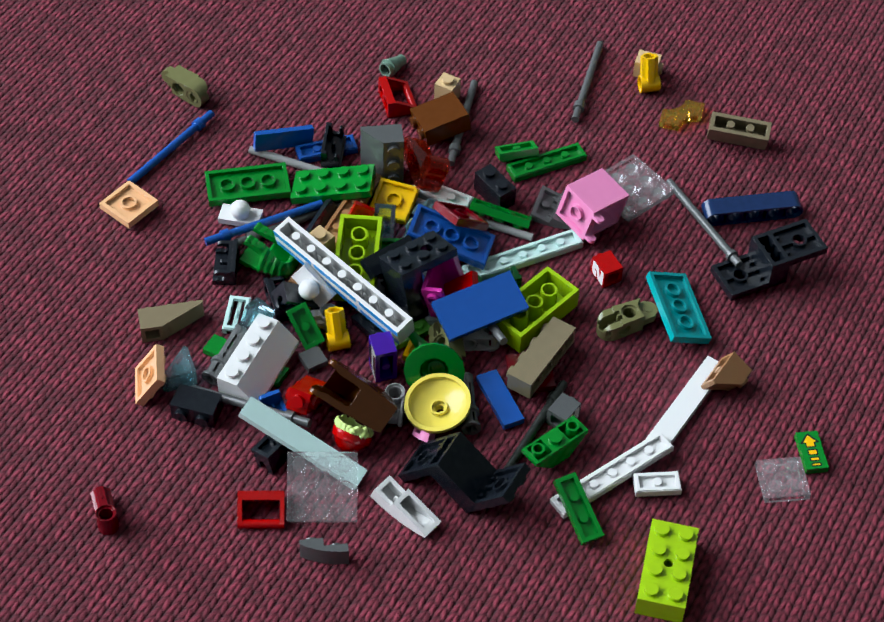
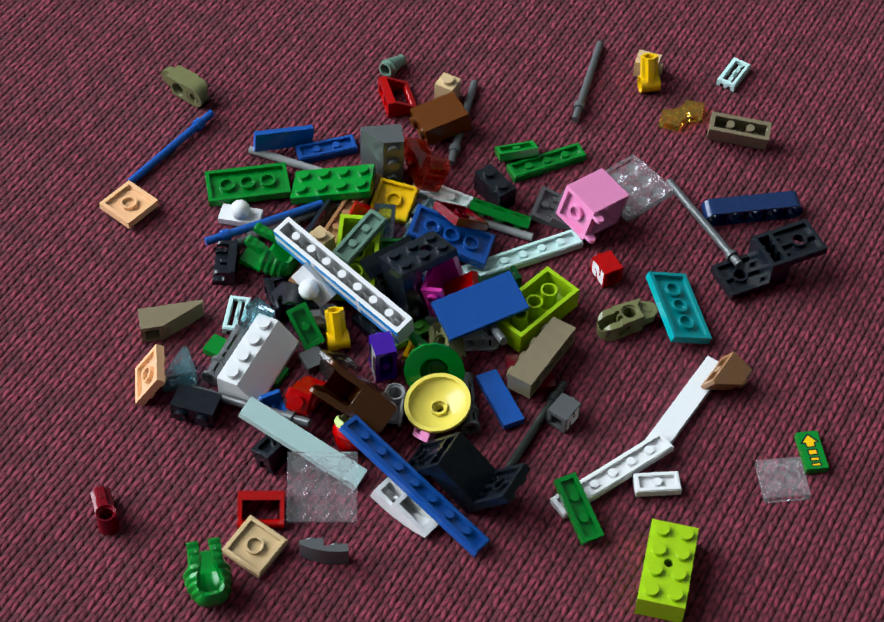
black hinge [321,122,346,168] -> none
green slope [521,415,588,468] -> none
none -> green hair [183,537,233,608]
none -> tan tile [222,515,288,579]
none -> clear smoke slope [319,350,360,380]
none -> sand green tile [332,208,388,266]
none -> blue tile [339,415,490,557]
none -> light aqua tile [716,57,751,92]

